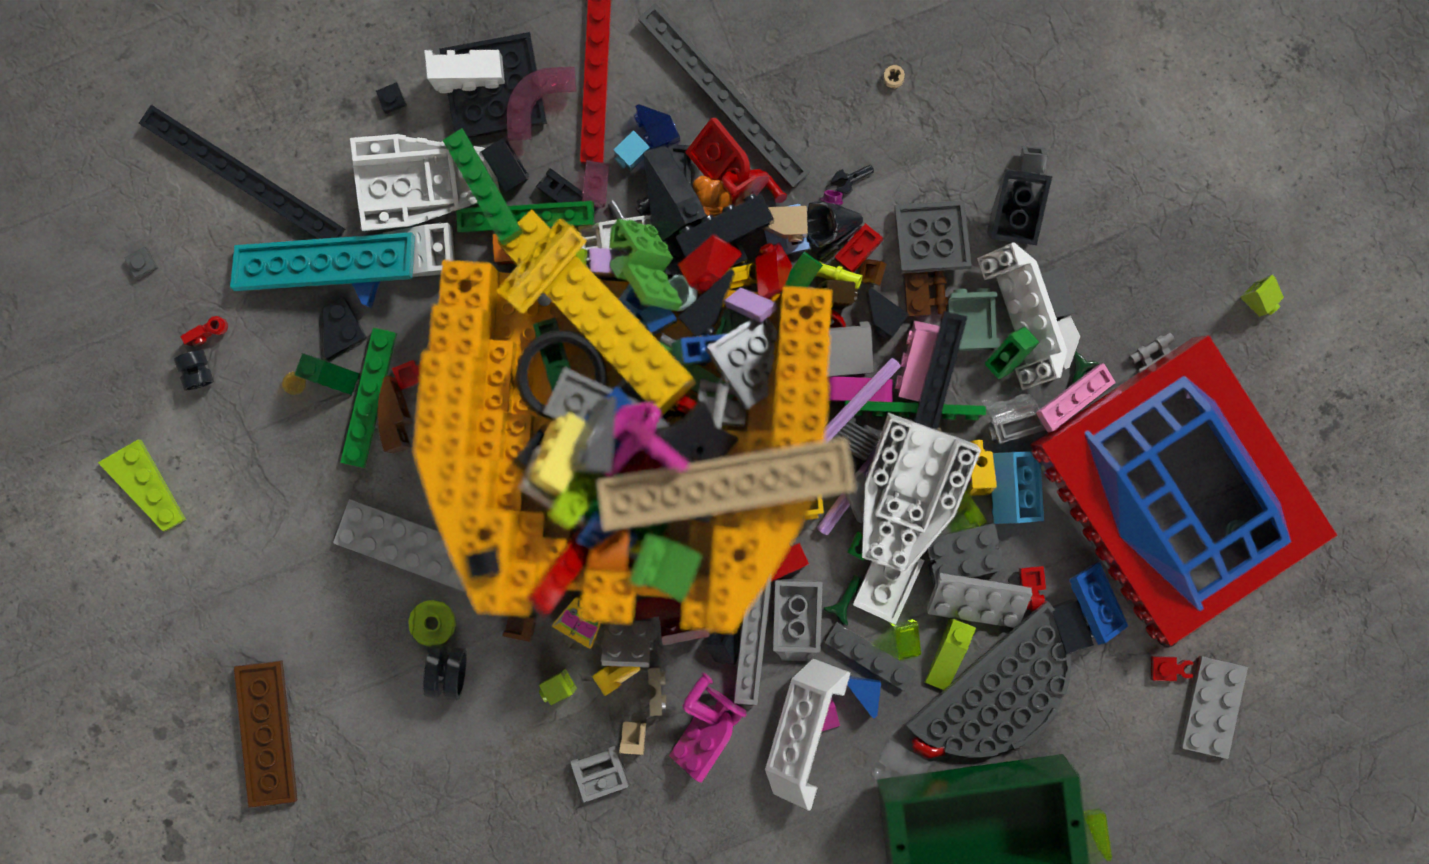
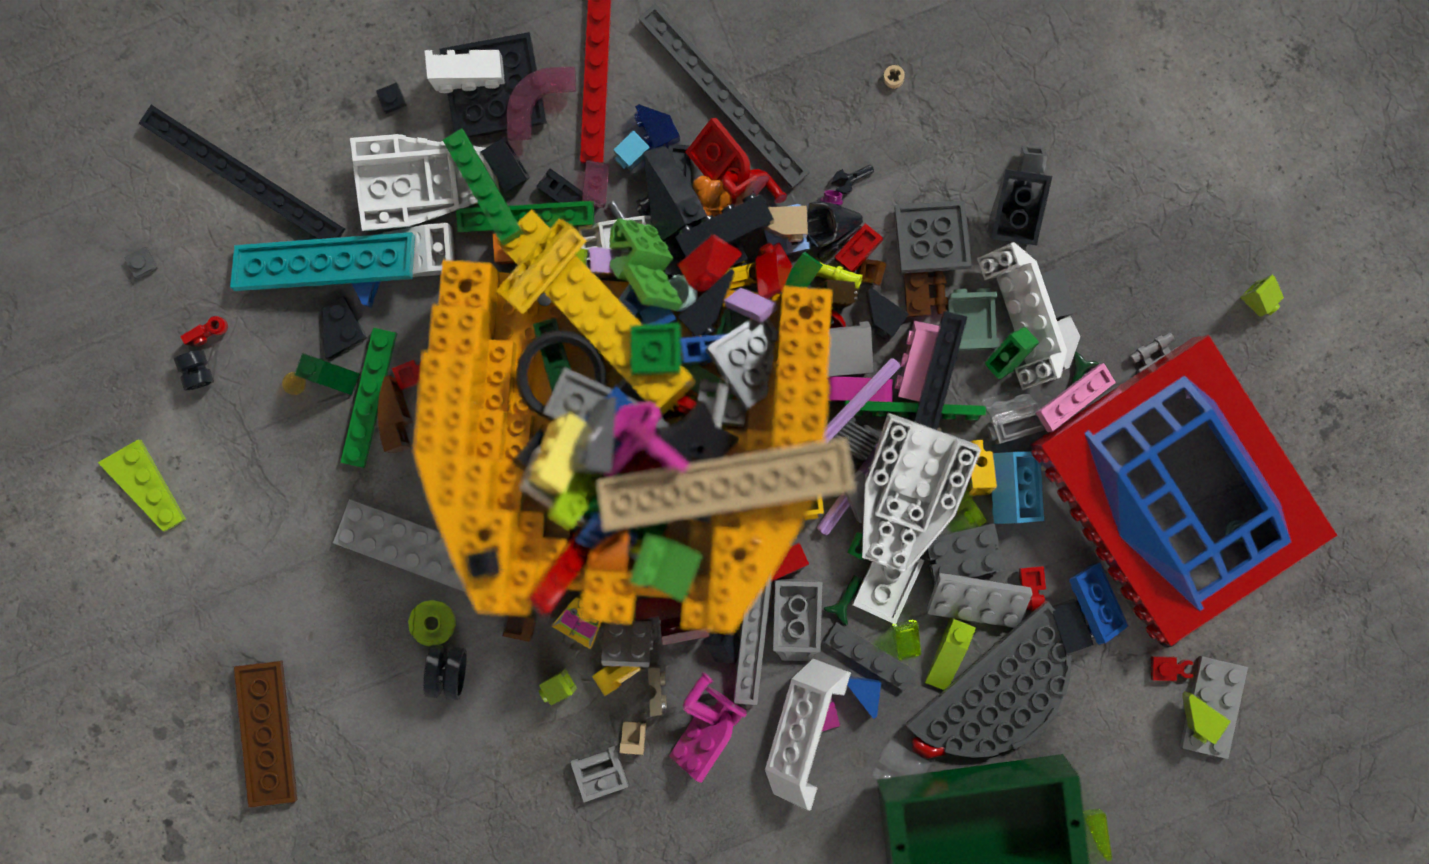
none -> green tile [630,323,681,376]
none -> lime slope [1182,691,1231,745]

